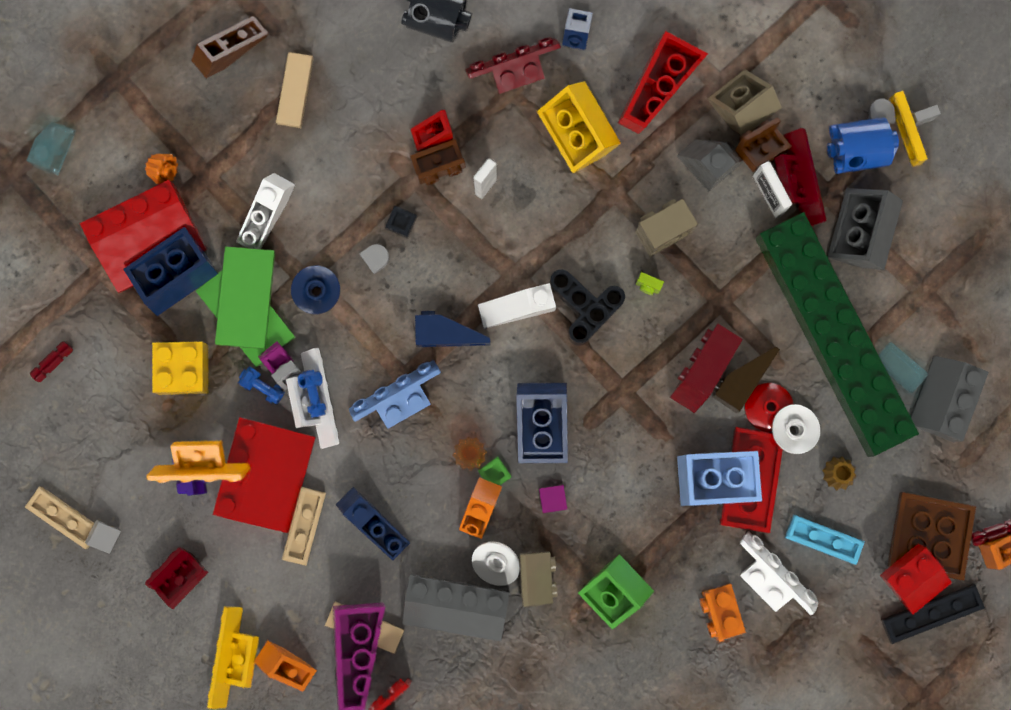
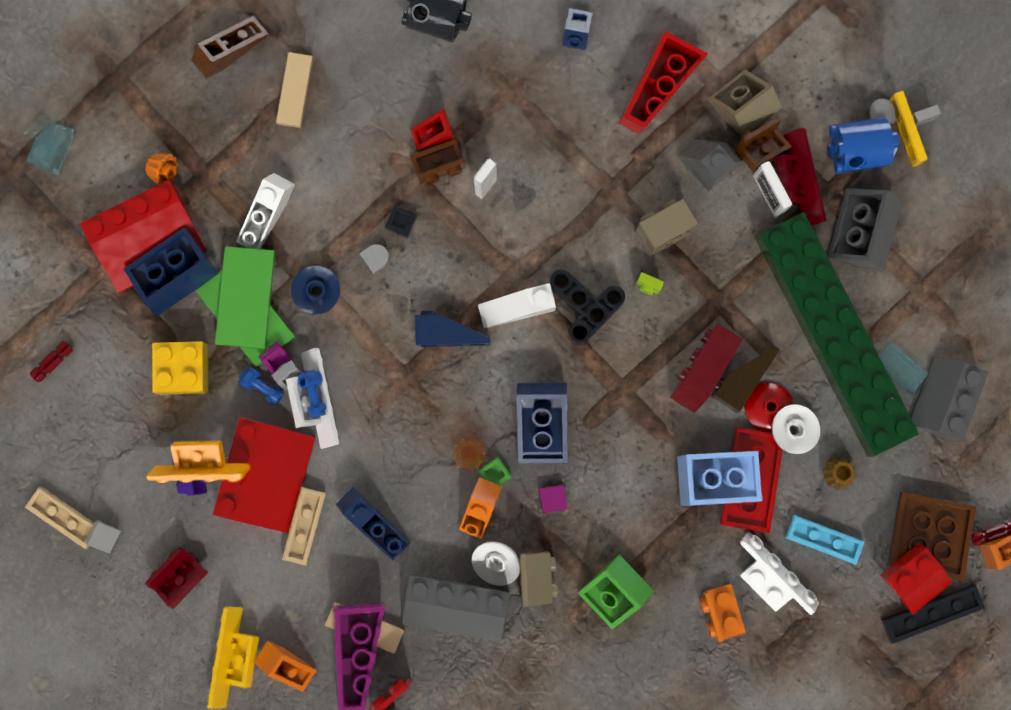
medium blue bracket [349,360,441,429] -> none
dark red bracket [465,37,561,94] -> none
yellow slope [537,81,621,173] -> none

